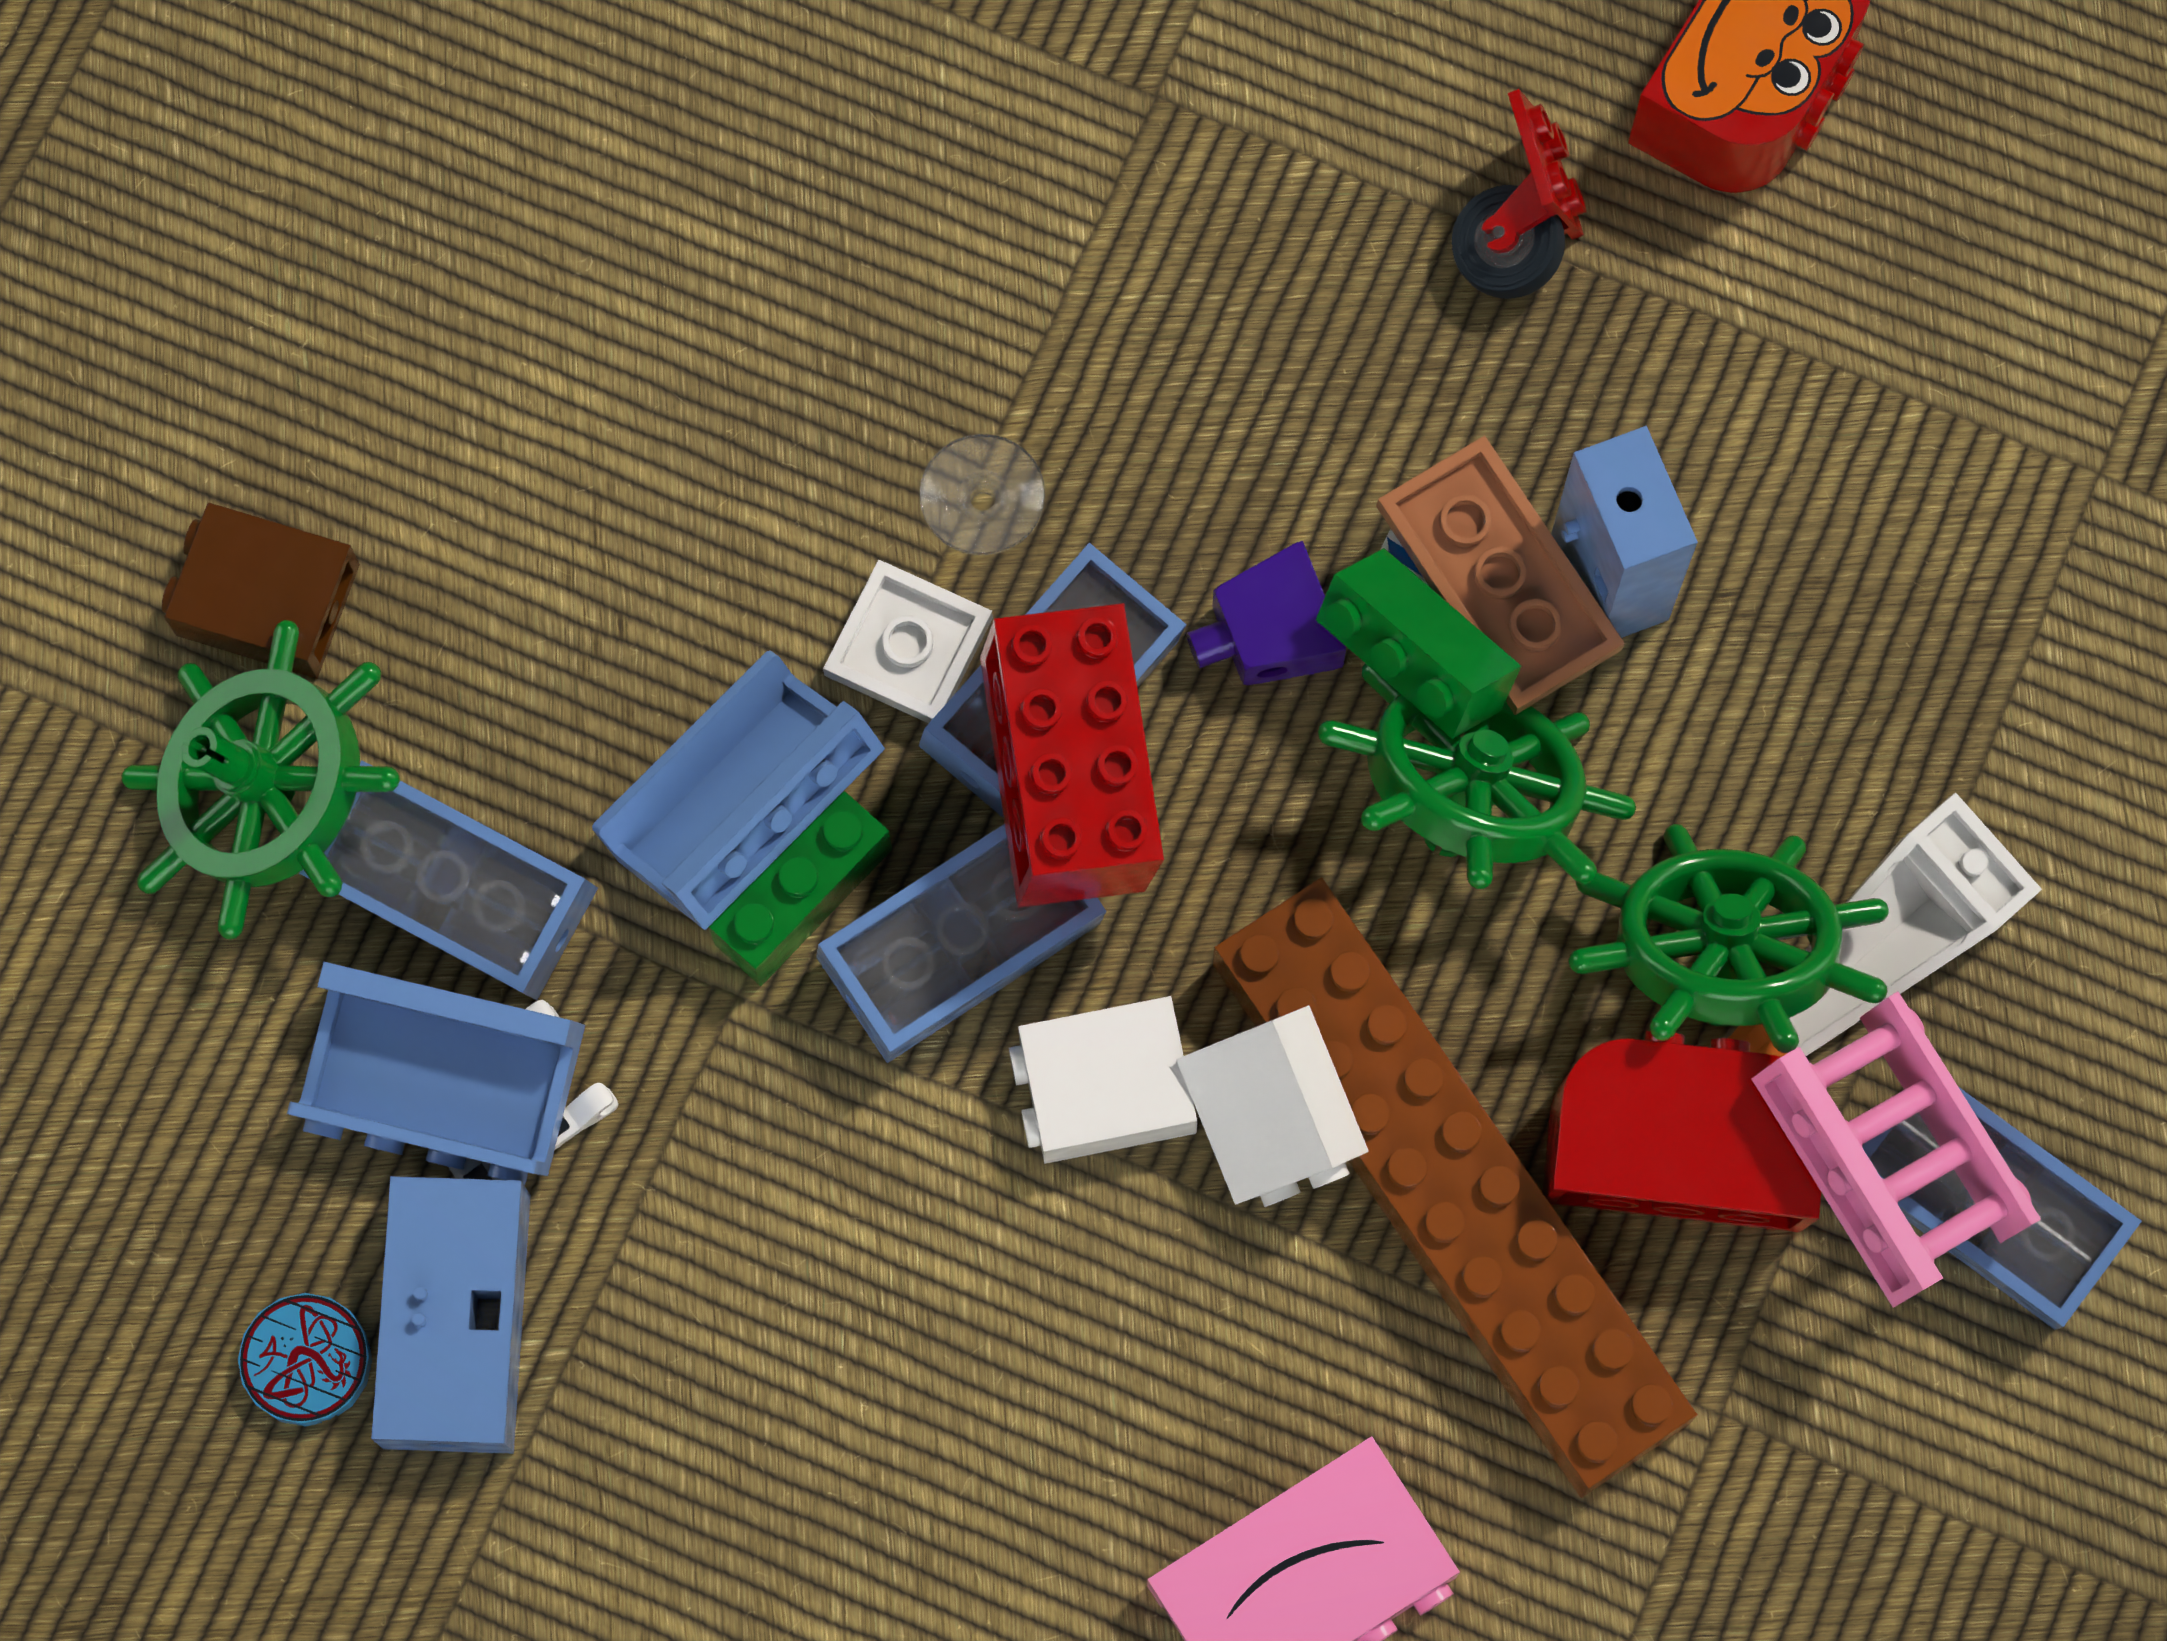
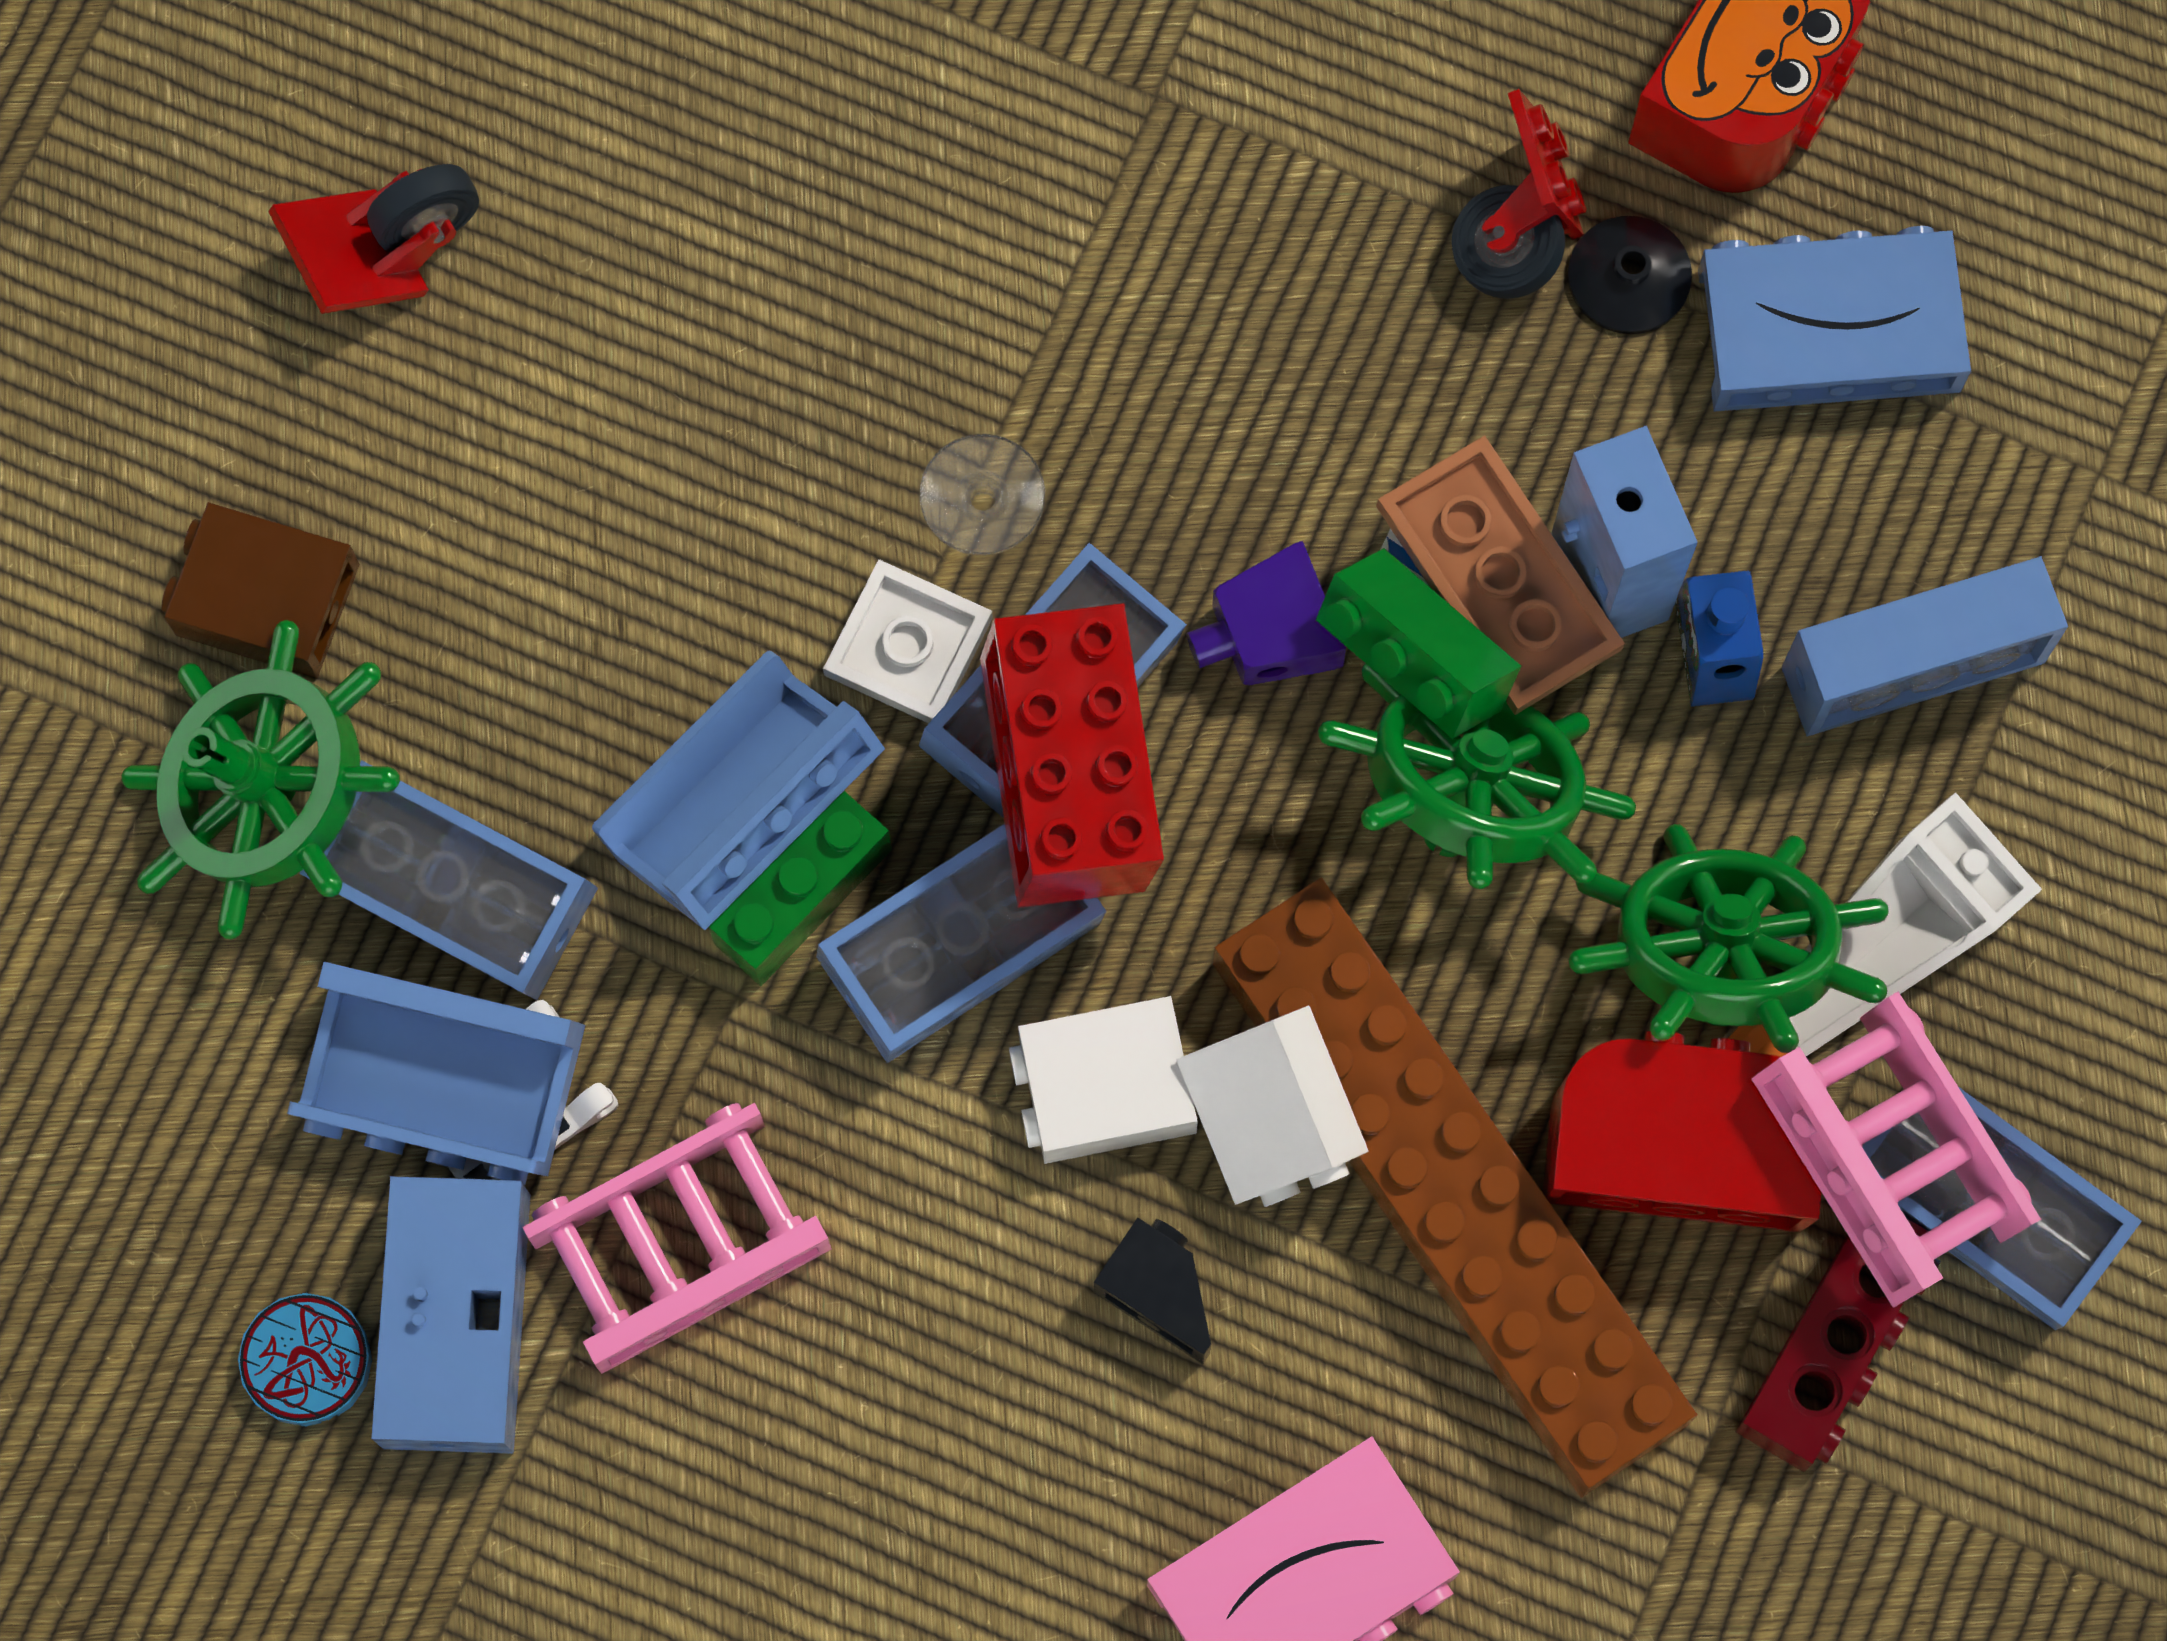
none -> red plate [268,164,479,314]
none -> bright pink fence [522,1103,832,1374]
none -> black slope [1094,1217,1211,1364]
none -> black dish [1568,216,1692,334]
none -> blue torso [1675,571,1763,707]
none -> medium blue panel [1698,226,1971,412]
none -> dark red brick [1735,1219,1941,1472]
none -> medium blue brick [1781,556,2068,736]

